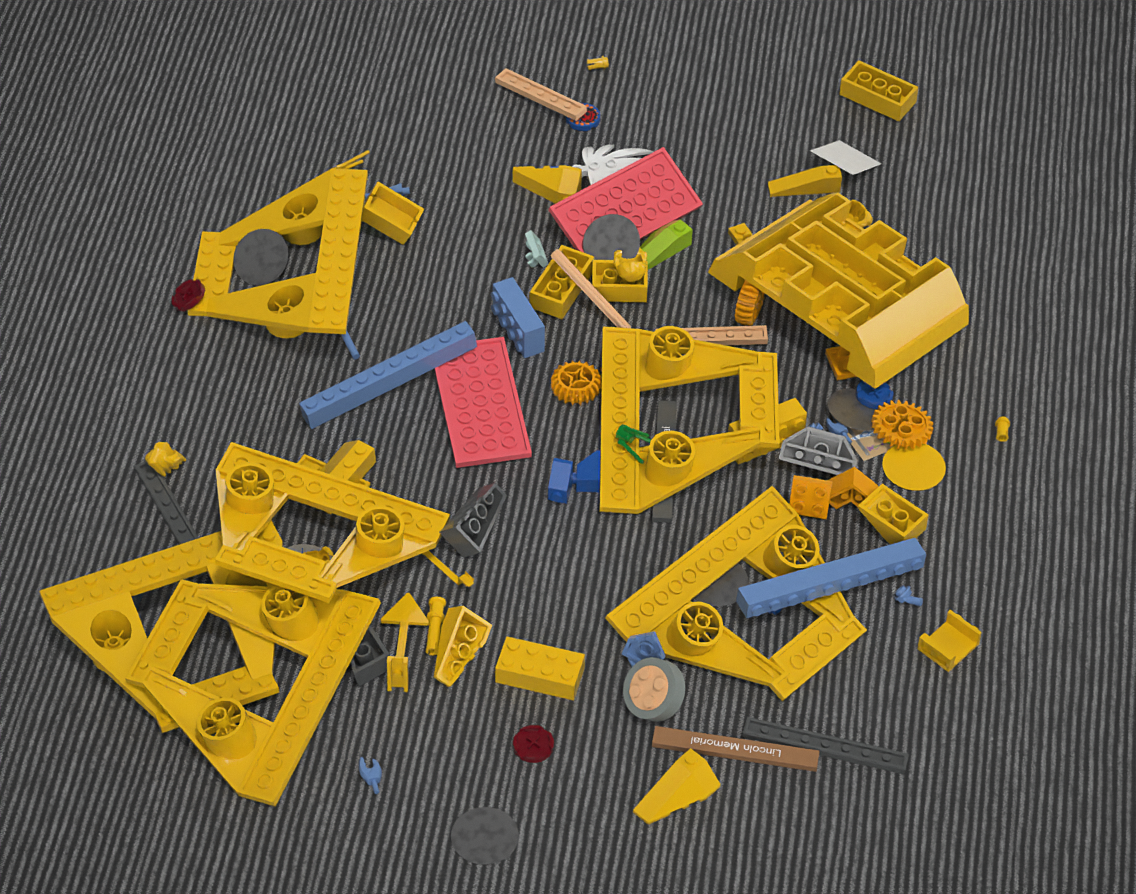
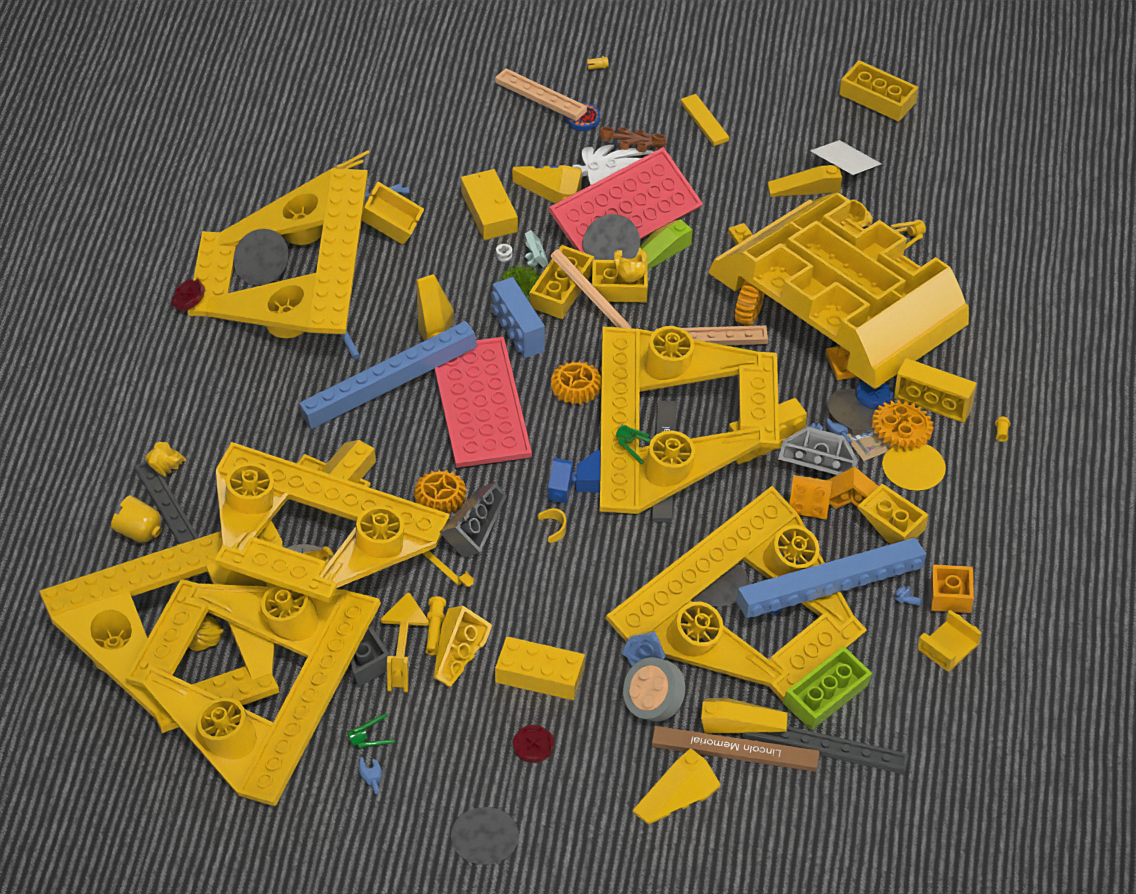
none -> yellow cylinder [111,495,162,543]
none -> yellow hair [188,616,223,651]
none -> green plant [347,713,395,749]
none -> light orange gear [414,469,466,514]
none -> yellow wedge [417,274,454,341]
none -> yellow brick [461,169,518,240]
none -> white bush [496,244,512,262]
none -> clear neon green gear [501,265,540,297]
none -> yellow helmet [537,508,566,543]
none -> dark orange plant [599,127,667,152]
none -> yellow tile [681,94,729,146]
none -> yellow wedge [701,698,788,733]
none -> lime brick [783,646,873,731]
none -> yellow plant [891,220,926,250]
none -> yellow brick [894,358,977,423]
none -> light orange brick [930,565,974,613]

